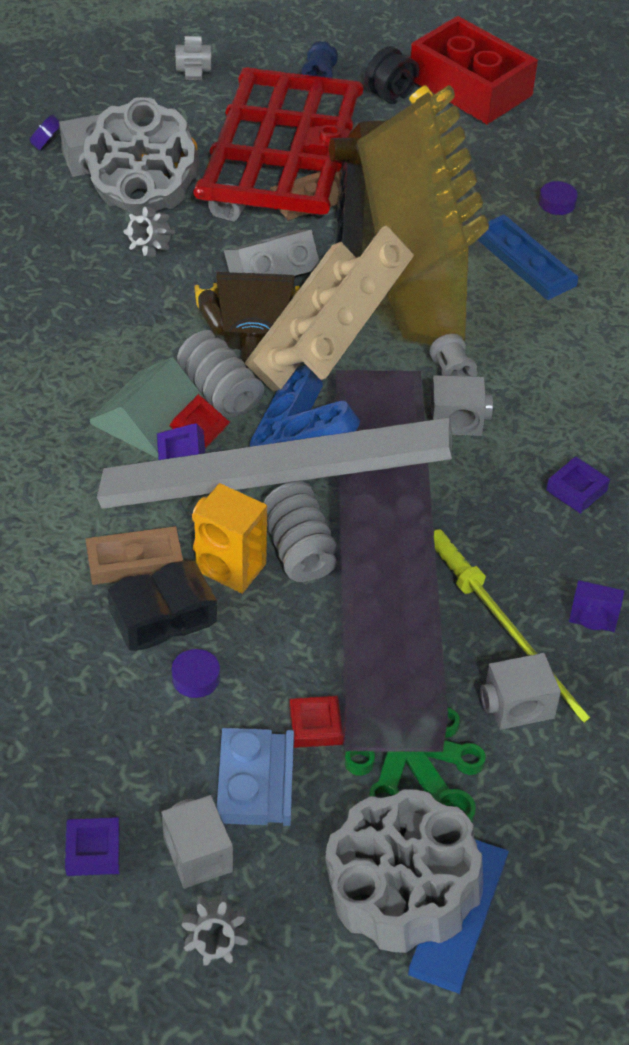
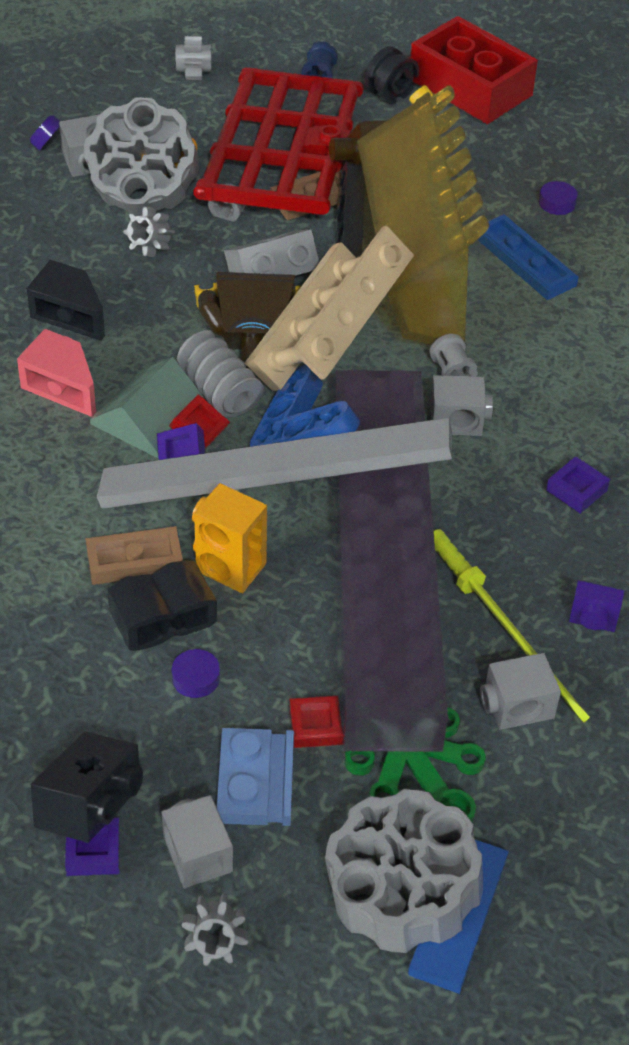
light grey piece [264,481,337,582] -> none
none -> coral slope [17,329,96,417]
none -> black slope [26,260,105,341]
none -> black brick [31,731,143,843]

